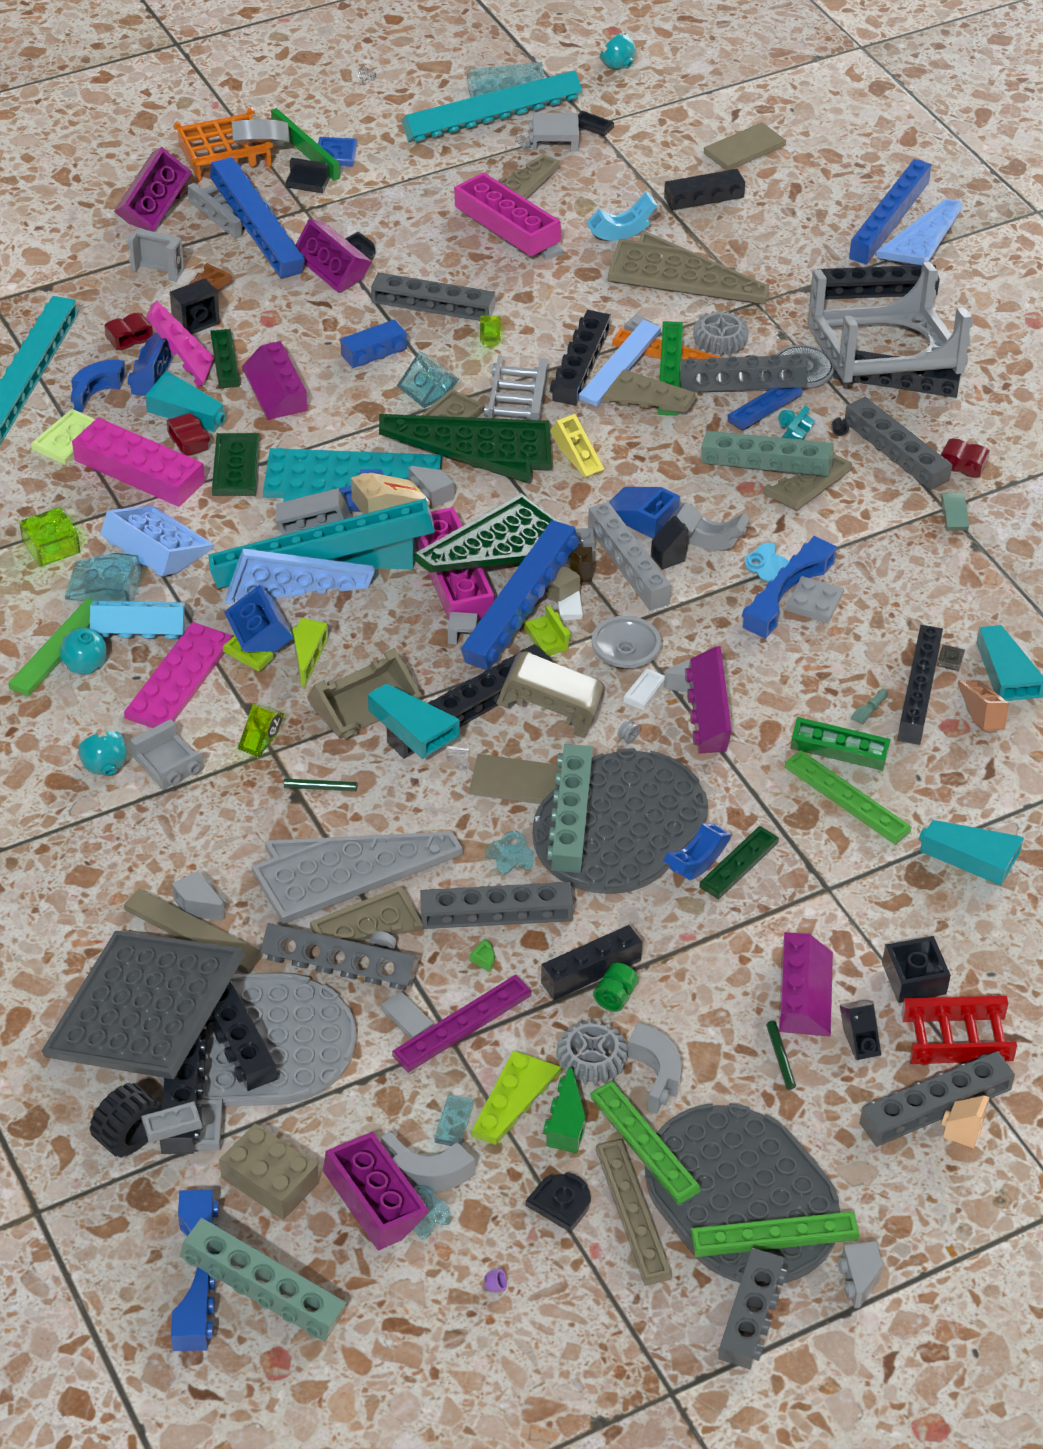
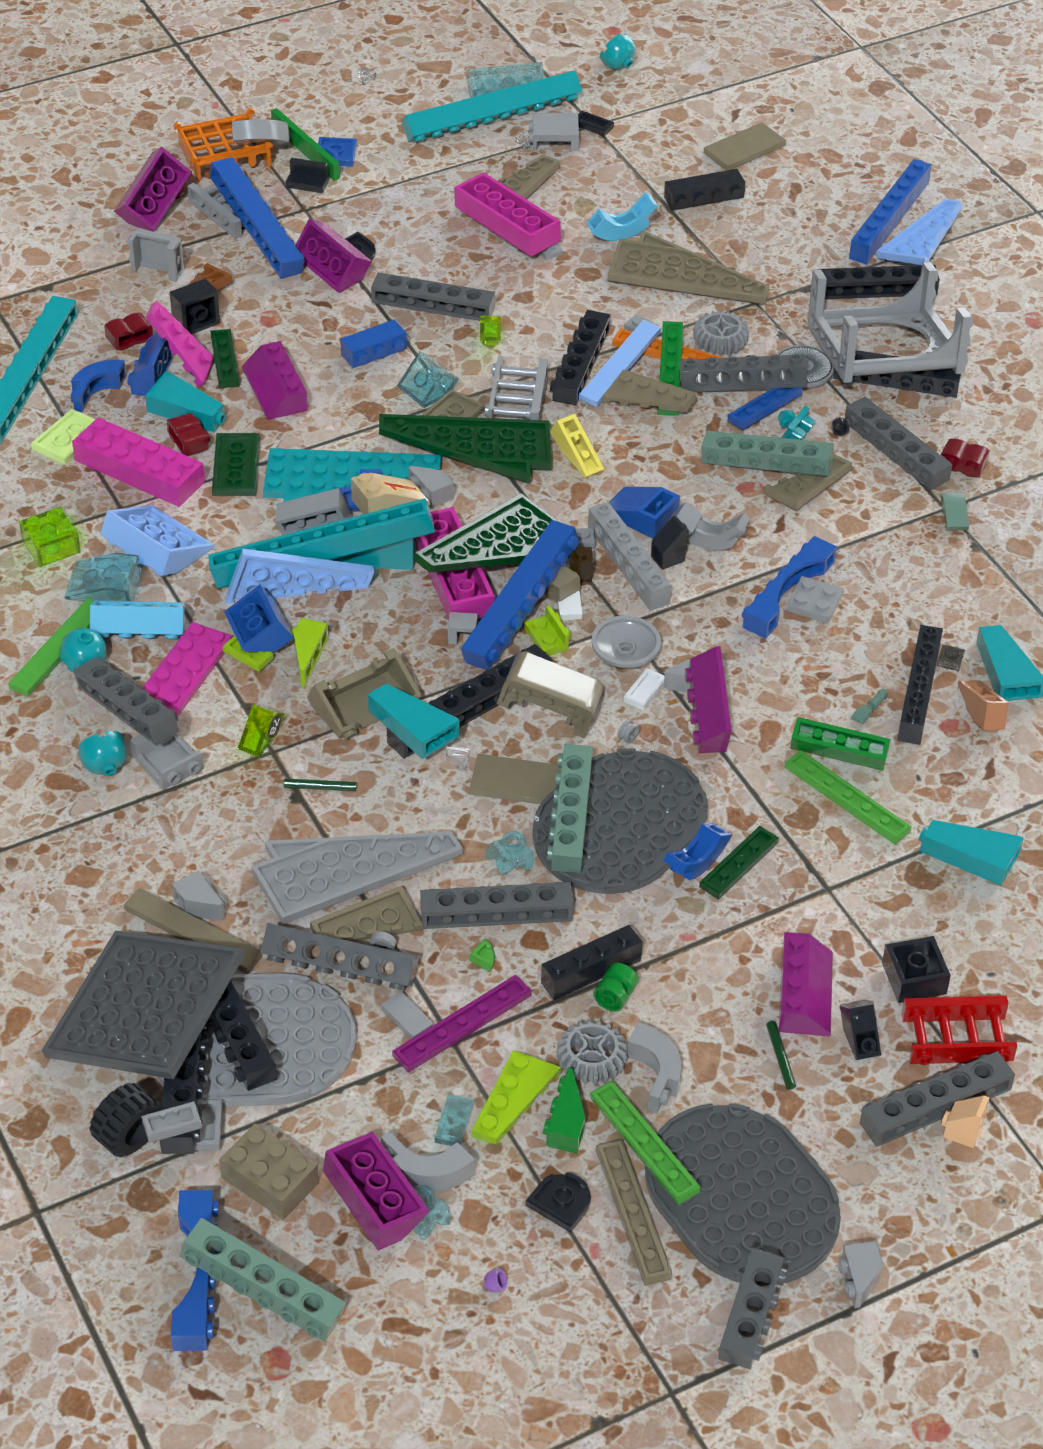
bright green tile [690,1211,860,1257] -> none
medium azure plate [745,543,789,582] -> none
none -> dark grey brick [73,657,179,746]

